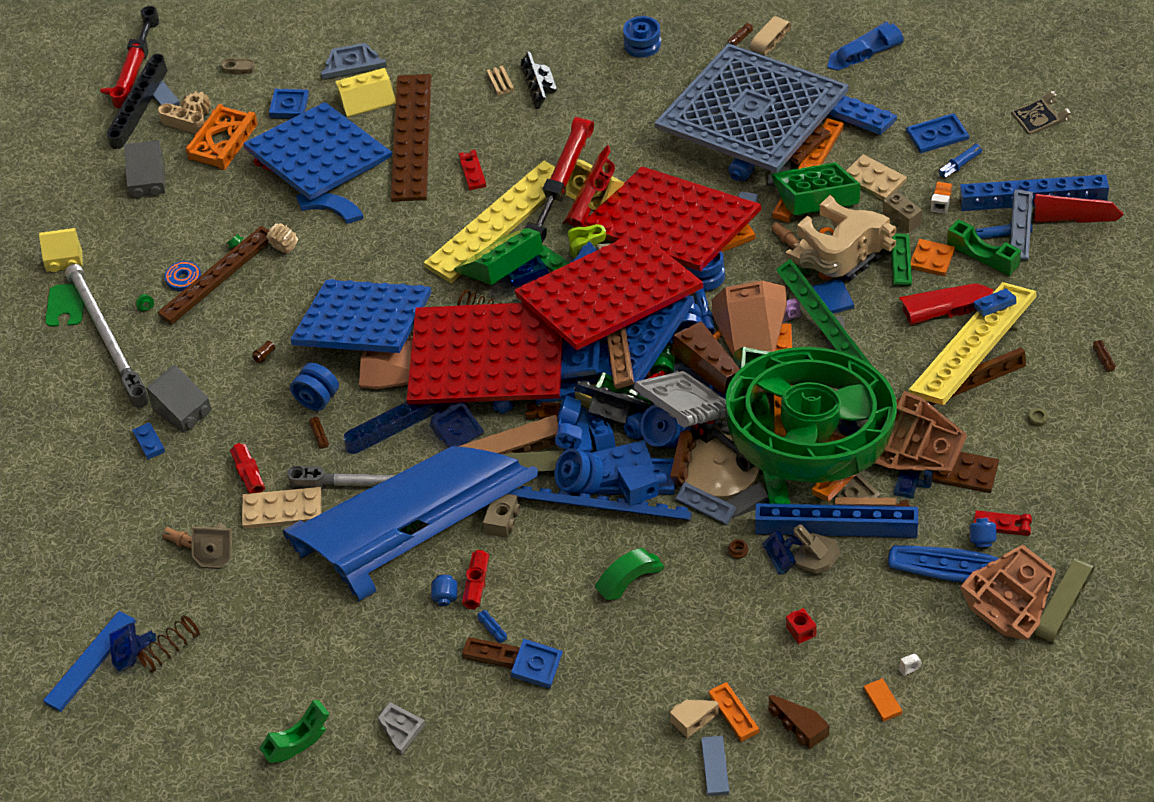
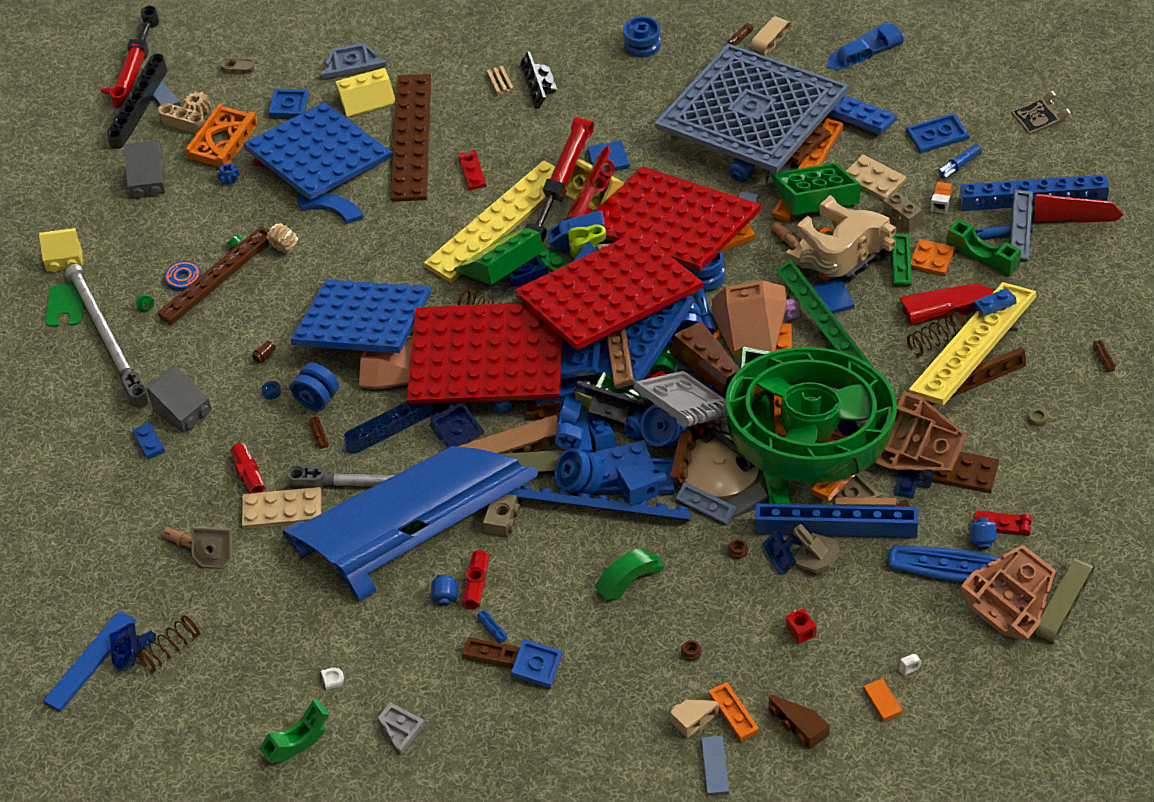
none -> blue gear [217,163,240,185]
none -> clear blue tile [262,381,281,400]
none -> white tile [321,668,344,690]
none -> blue slope [547,211,605,253]
none -> blue tile [587,140,630,171]
none -> reddish brown plate [681,640,702,660]
none -> reddish brown piece [907,311,966,357]

